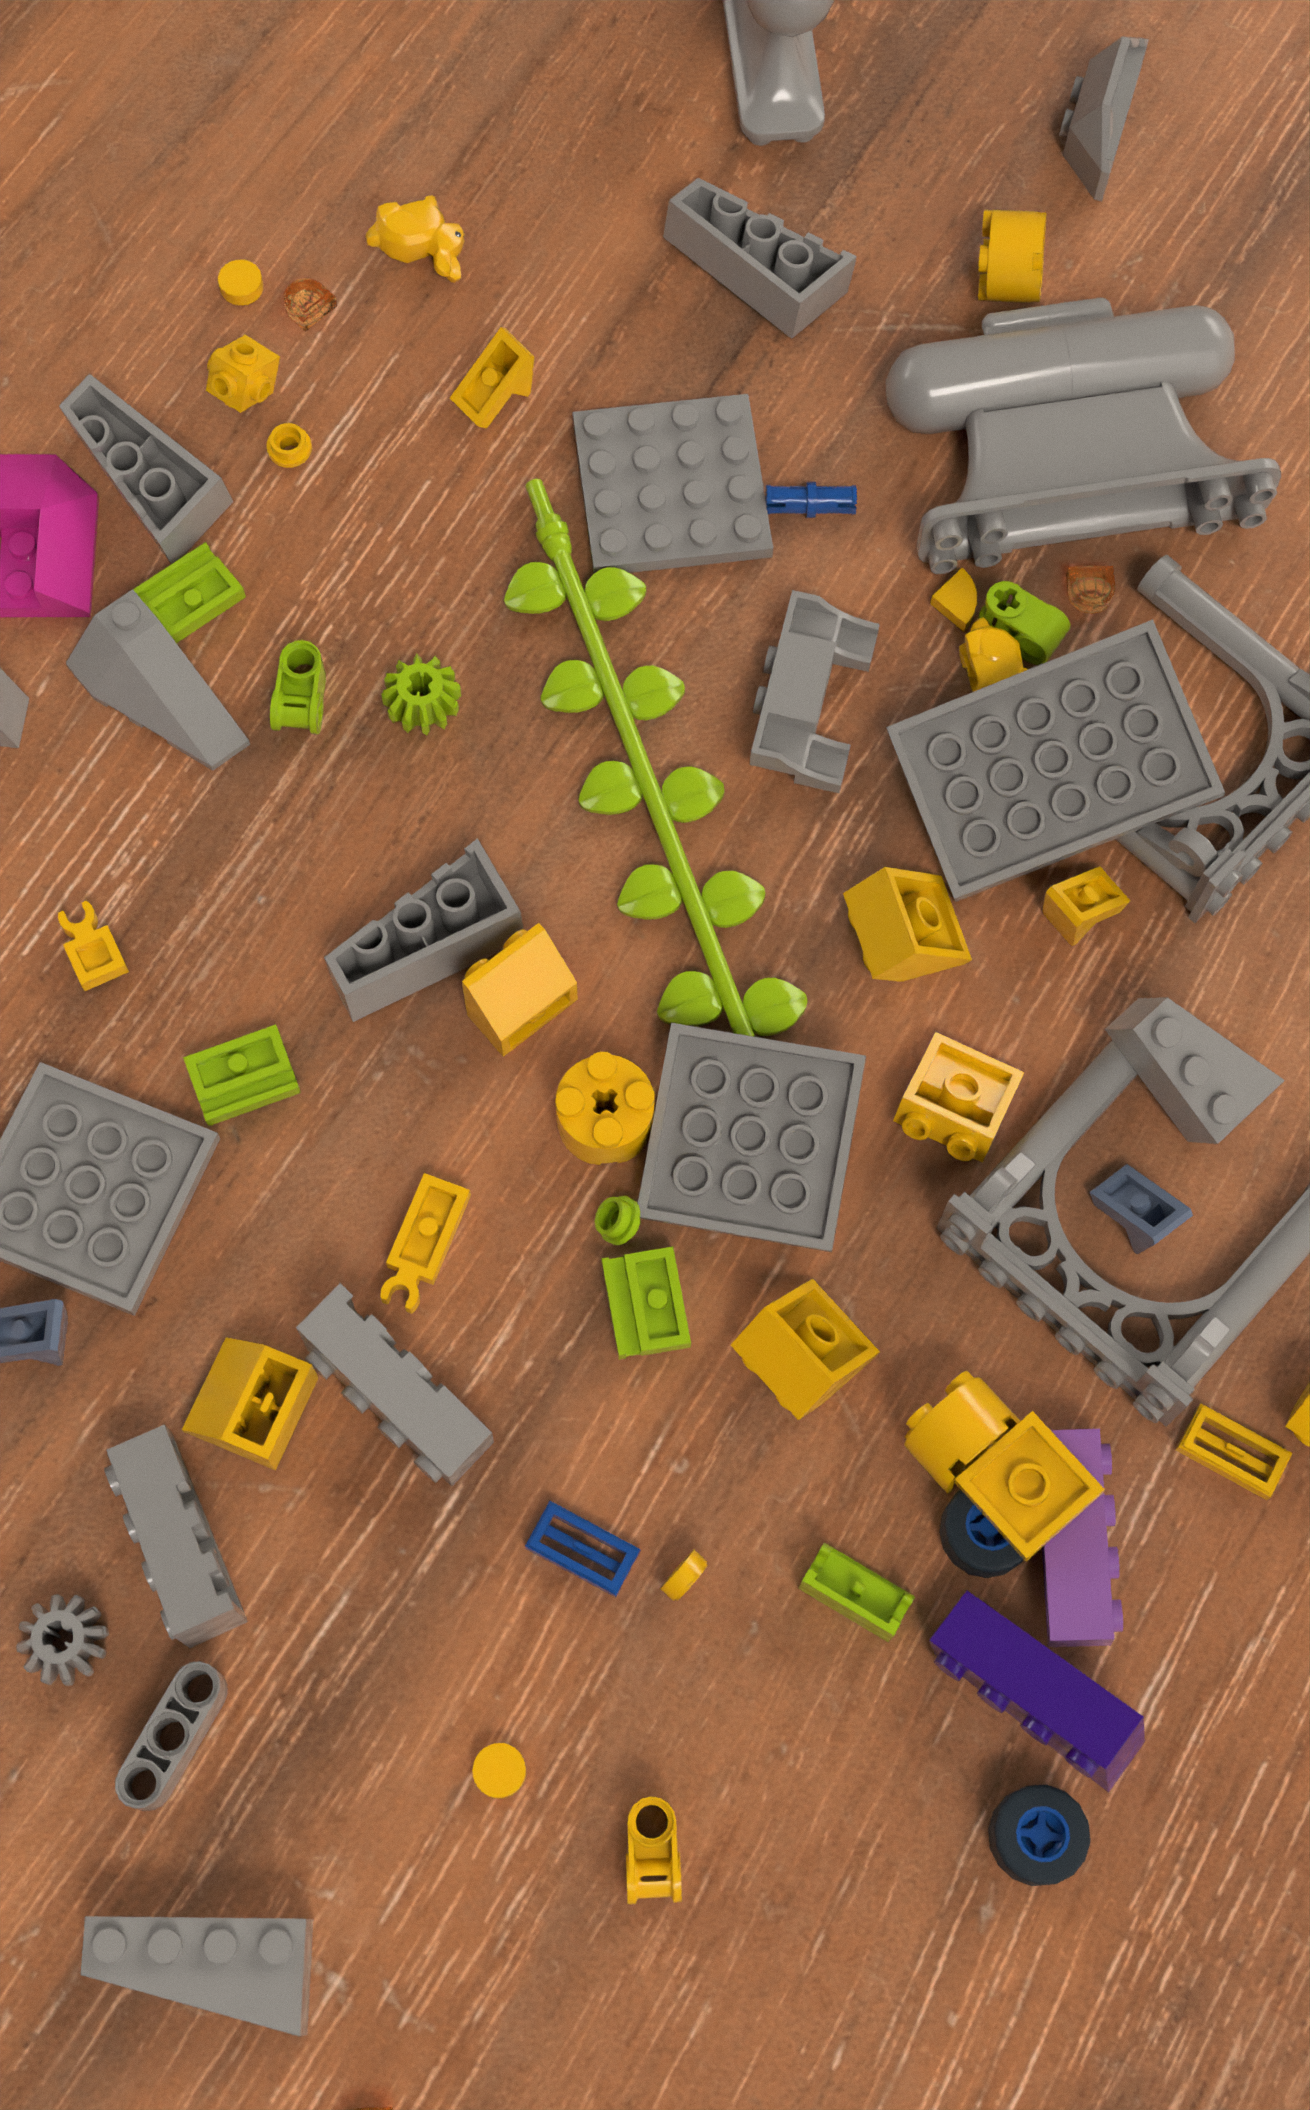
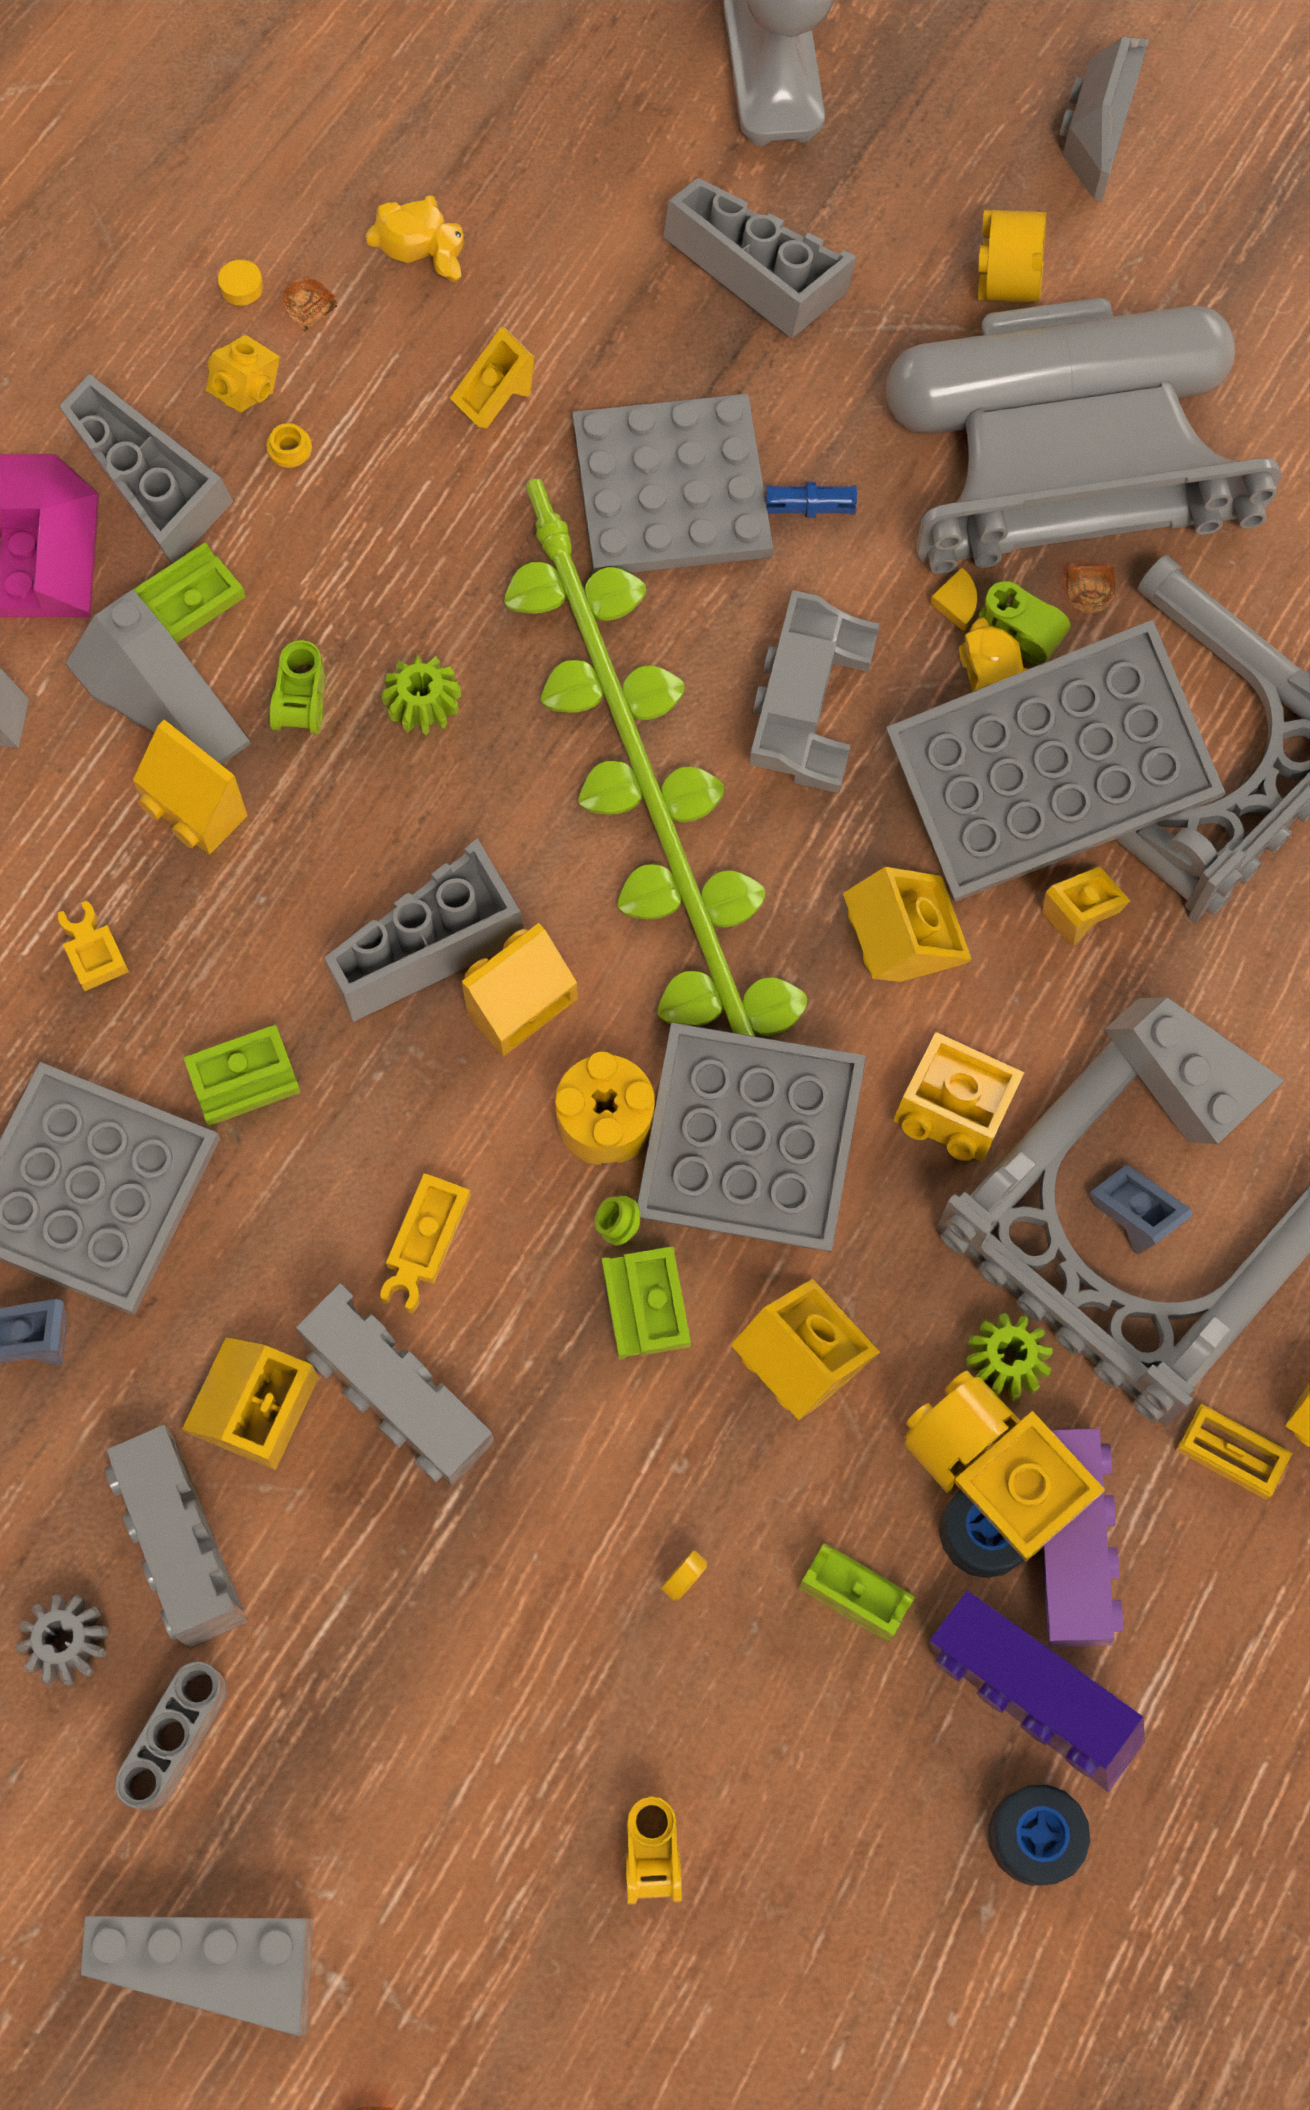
yellow tile [472,1743,526,1799] -> none
blue tile [525,1501,641,1598] -> none
none -> yellow slope [133,719,248,855]
none -> lime gear [965,1313,1053,1401]

